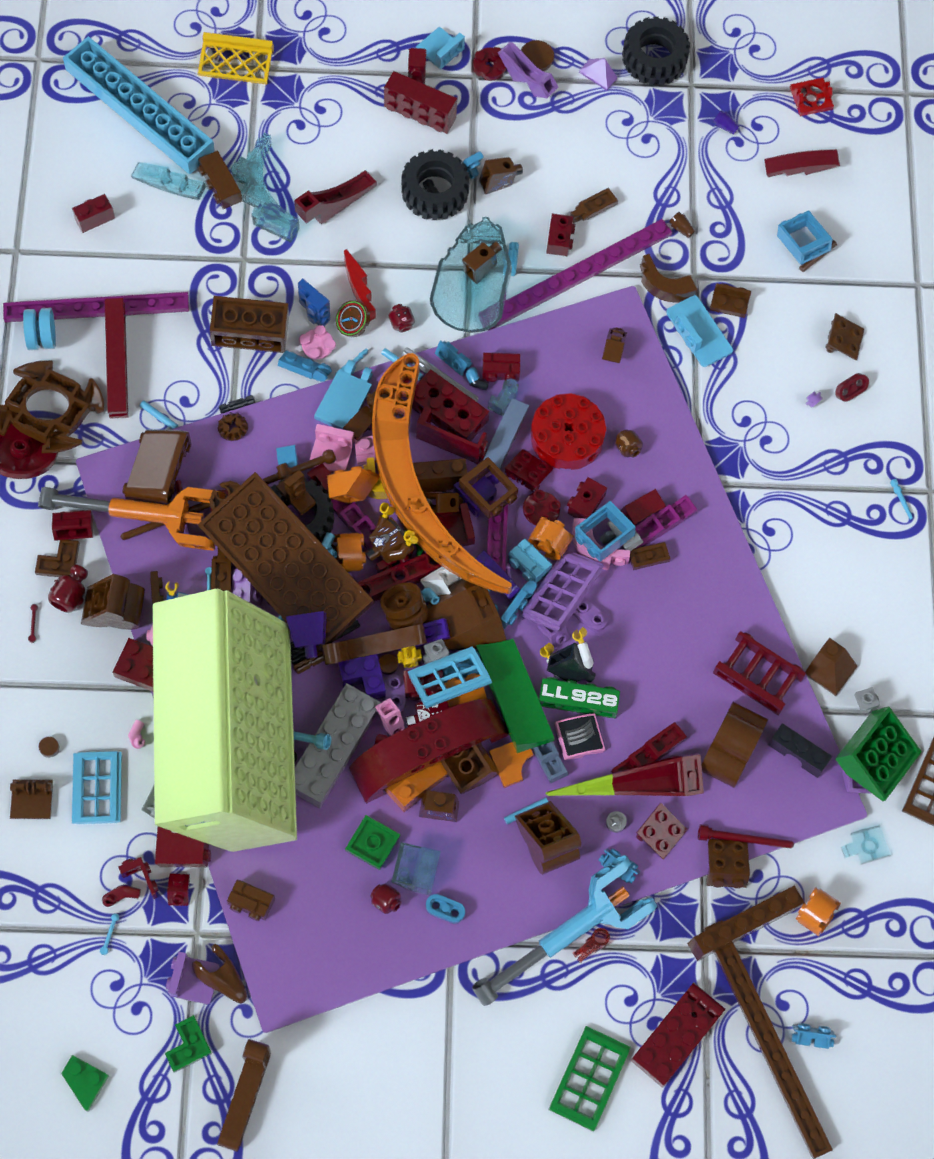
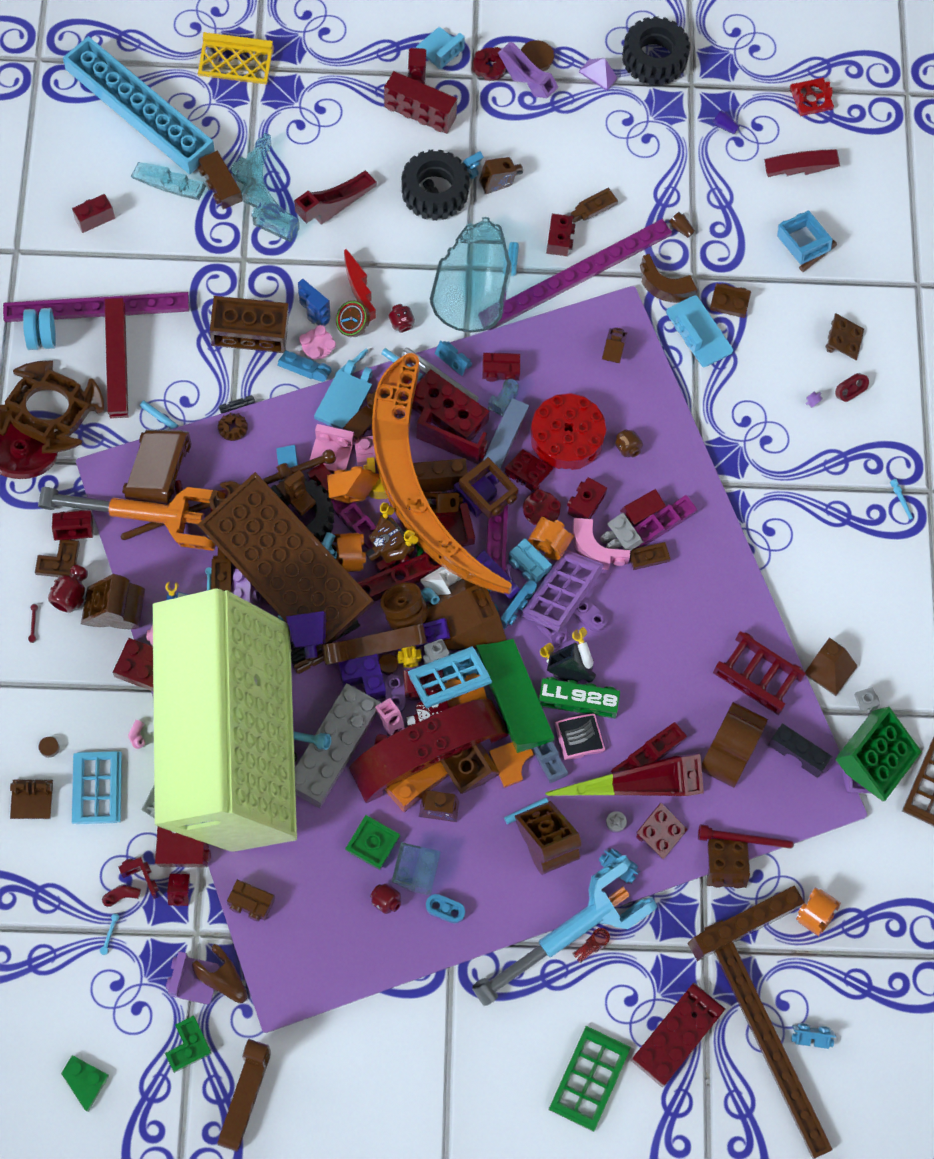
reddish brown hinge [150,571,164,611] -> none
reddish brown torso [462,241,502,284] -> none
arm [466,367,489,391] -> none
dark azure window [575,501,636,562] -> none
clear light blue piece [841,824,892,865] -> none

